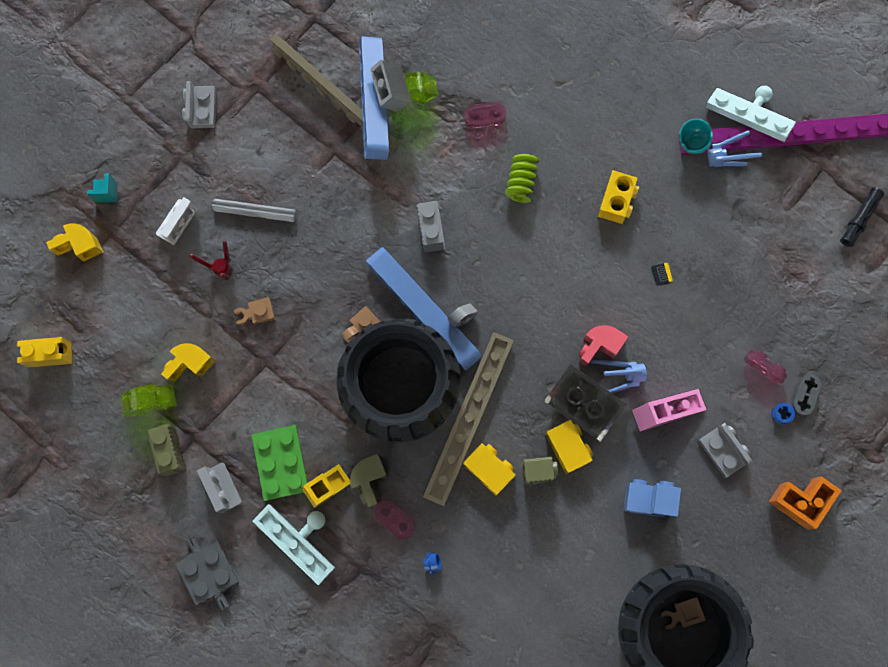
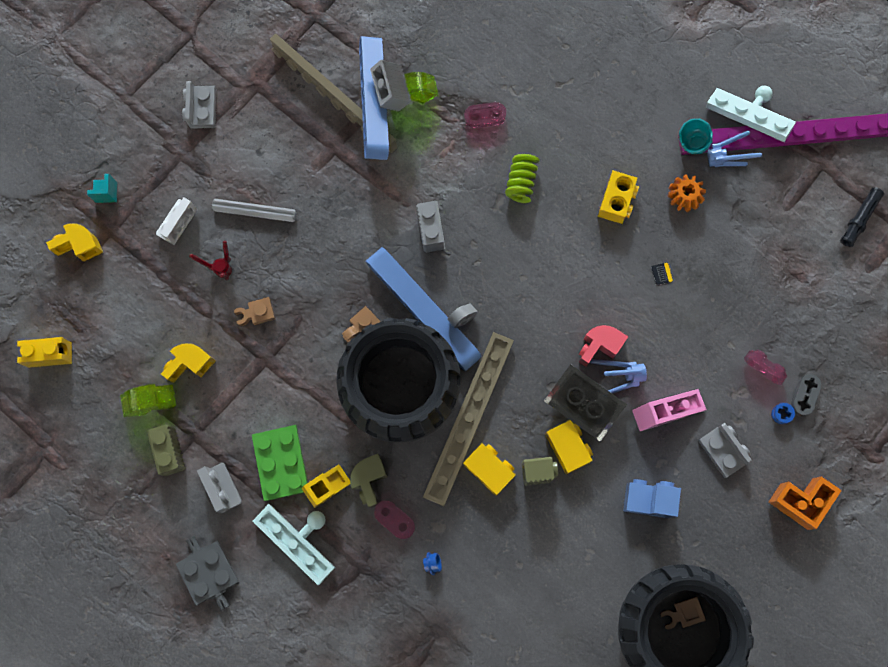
none -> orange gear [668,174,706,212]

